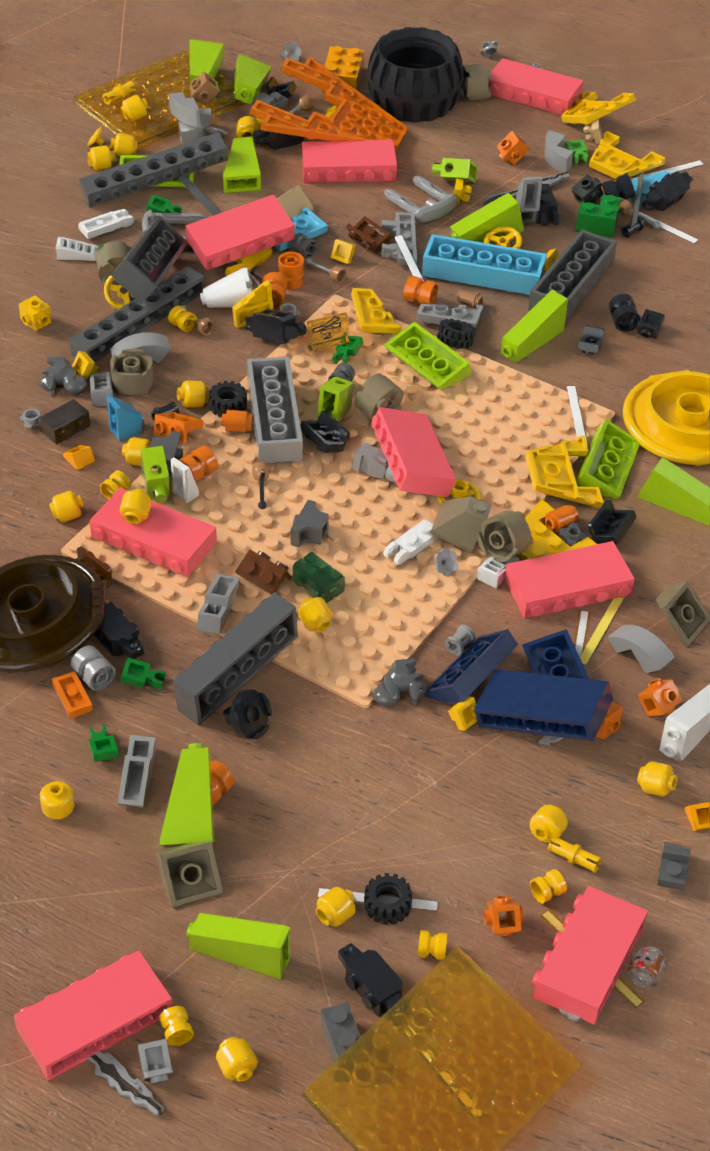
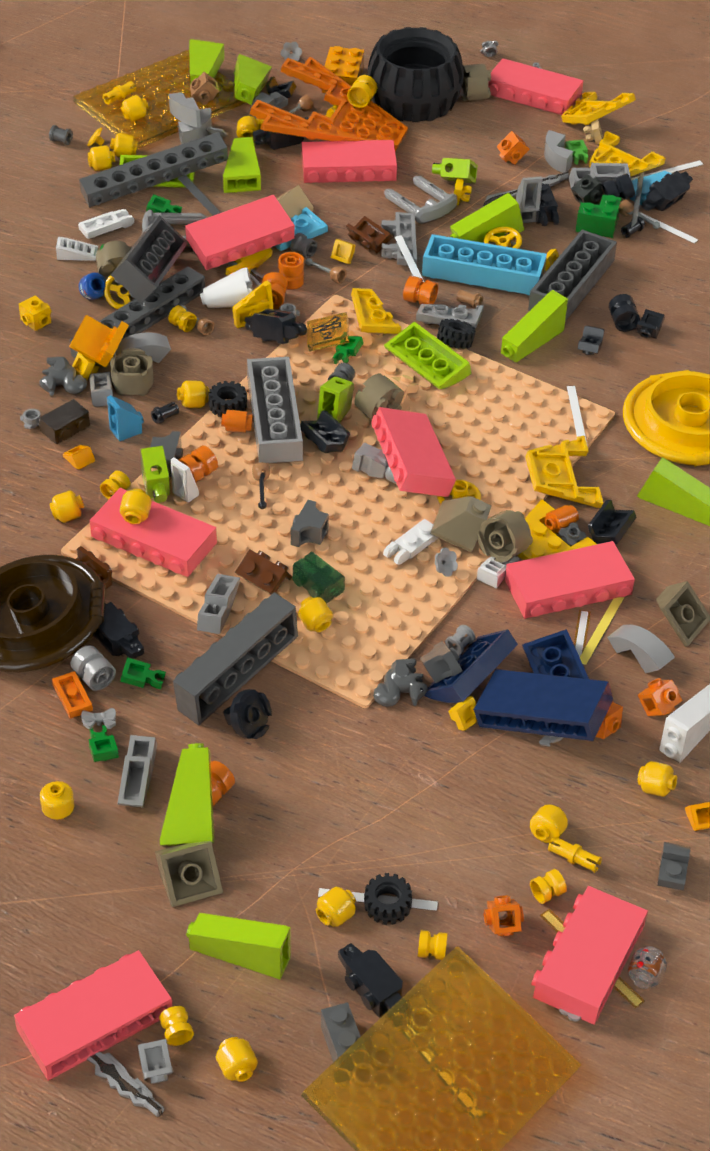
yellow head [122,437,151,467] -> none
orange bracket [154,412,203,444] -> none
lime slope [576,419,640,499] -> none
none -> dark grey bush [49,125,73,145]
none -> light orange bracket [69,315,129,368]
none -> blue head [79,273,106,300]
none -> light grey piece [81,708,116,729]
none -> yellow wheel [347,75,377,108]
none -> dark grey brick [420,641,463,683]
none -> light grey slope [569,163,631,191]

